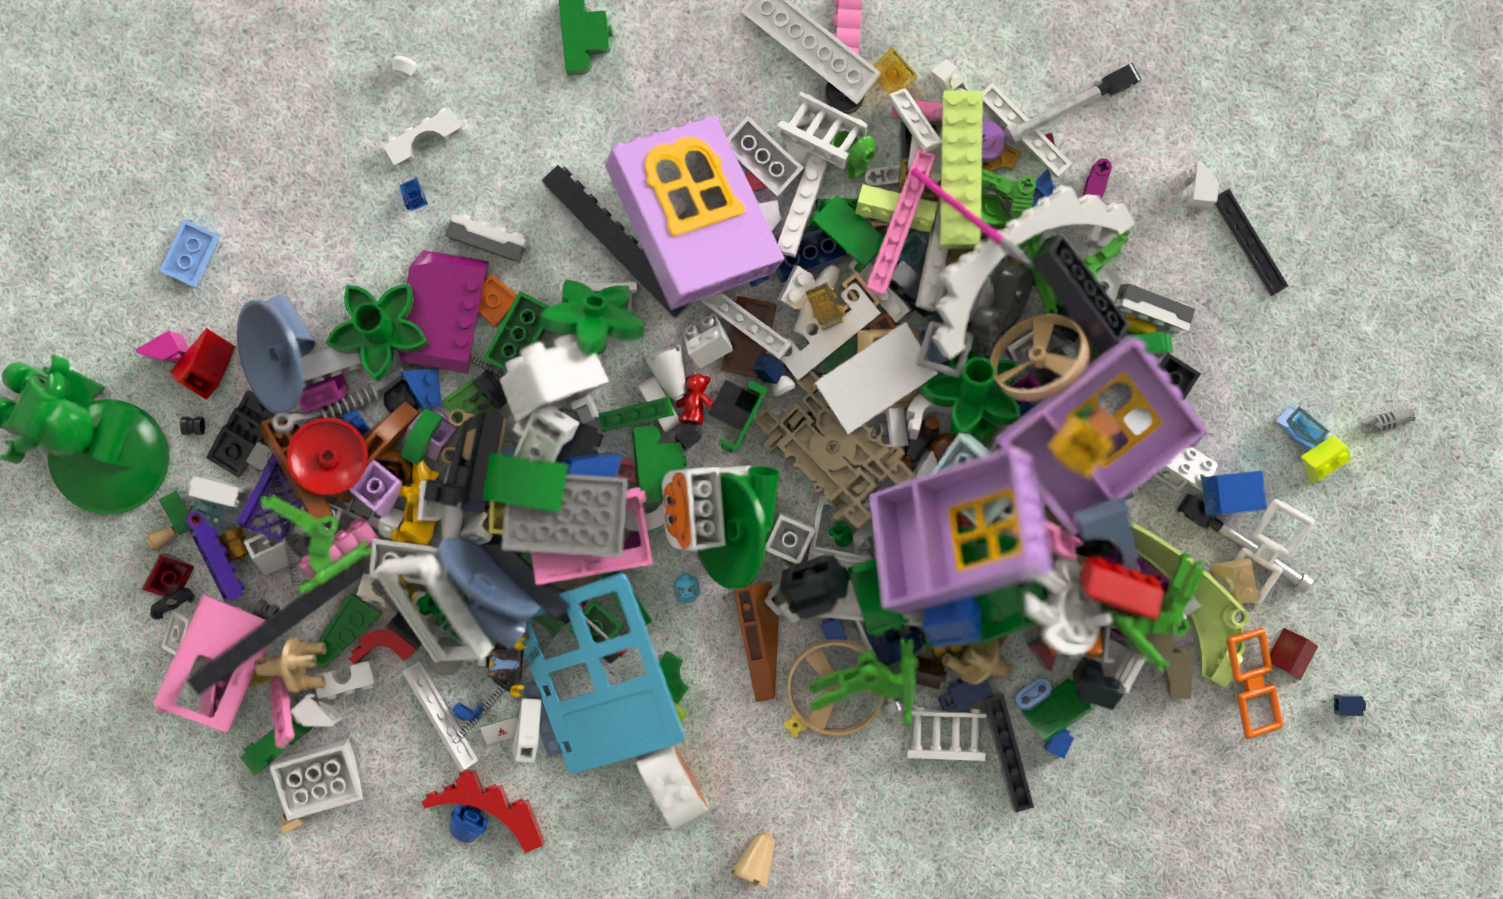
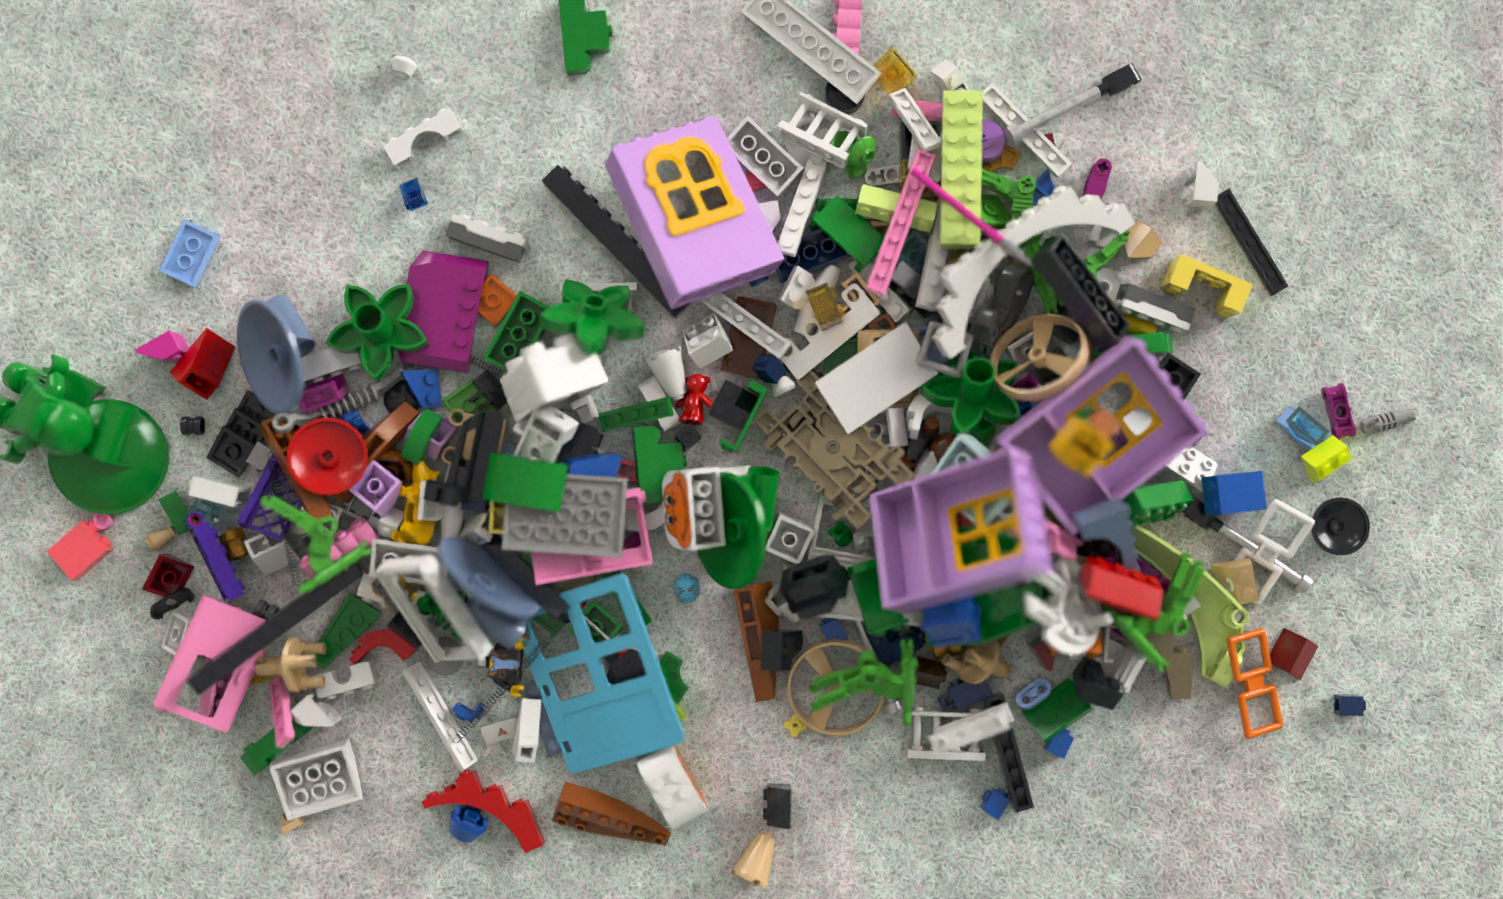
none -> coral brick [47,521,113,581]
none -> bright pink tile [92,513,114,530]
none -> dark orange wedge [552,781,671,846]
none -> black tile [606,648,646,684]
none -> black slope [761,629,804,672]
none -> black slope [763,783,791,829]
none -> white fence [929,702,1015,755]
none -> blue brick [980,787,1011,820]
none -> green brick [1121,480,1194,527]
none -> tan slope [1124,220,1163,258]
none -> light yellow plate [1160,254,1253,318]
none -> black dish [1311,497,1370,555]
none -> magenta piece [1321,383,1356,440]

